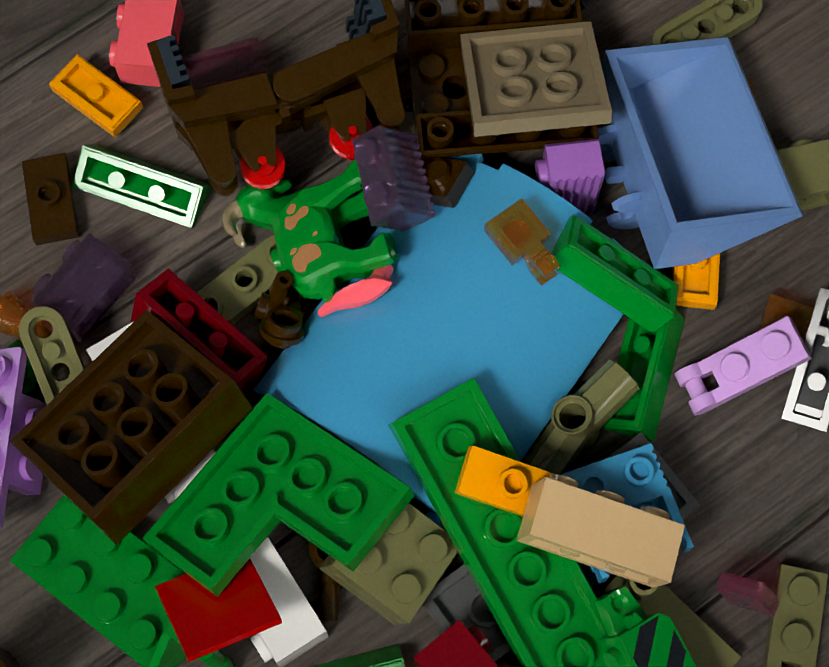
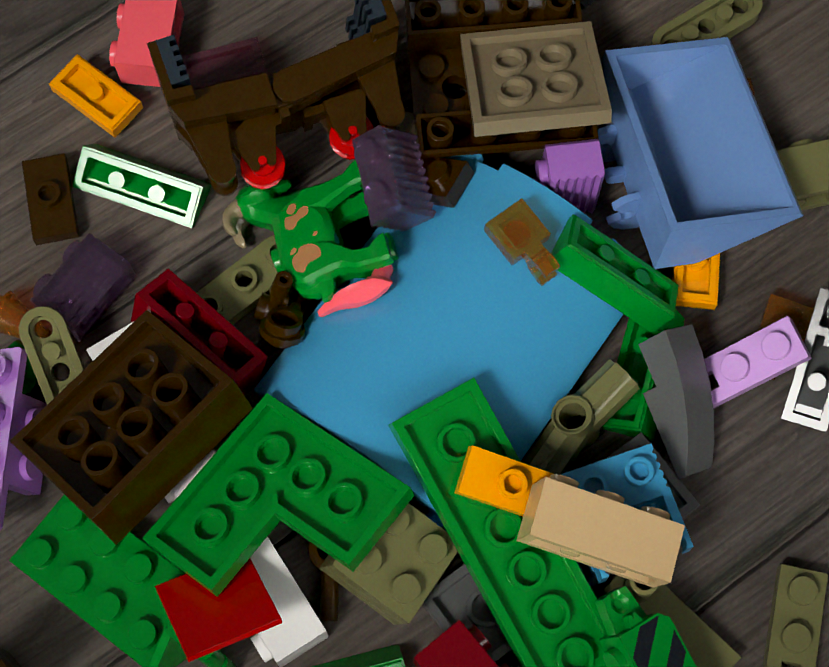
clear pink tile [715,572,780,617] -> none
none -> dark grey slope [638,324,714,479]

